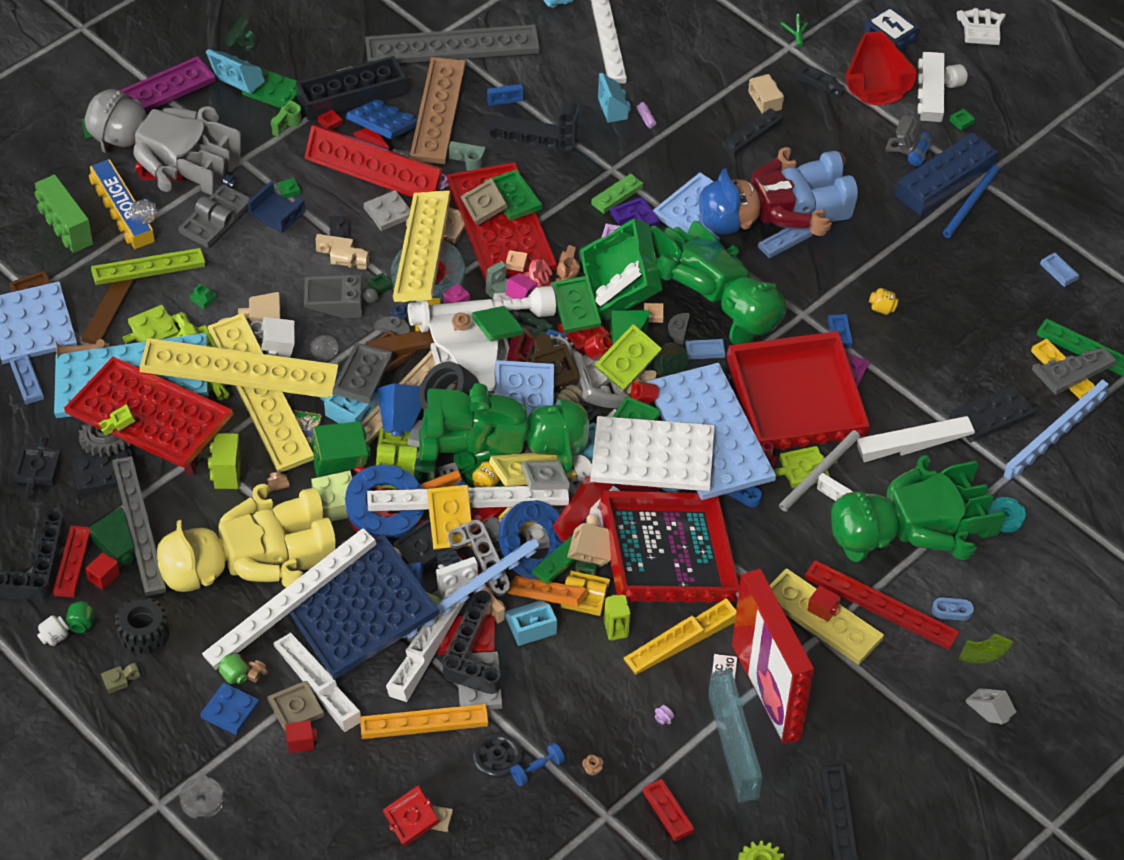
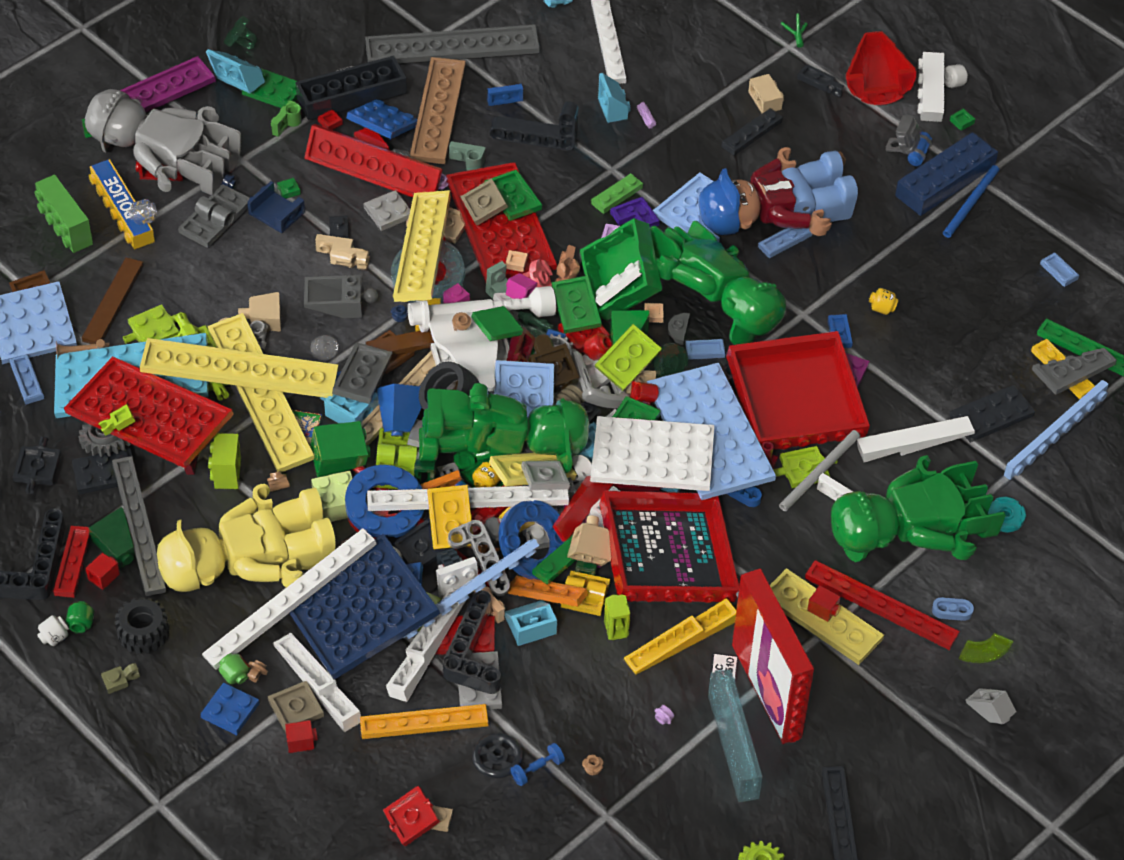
lime plate [91,248,205,285] -> none
clear plate [179,775,223,818] -> none
green tile [190,284,217,309] -> none
white plate [261,317,294,358] -> none
dark green tile [367,272,393,296] -> none
dark grey plate [374,316,410,335] -> none
red plate [643,779,694,842] -> none
panel [864,6,919,51] -> none
white plate [957,8,1006,45] -> none

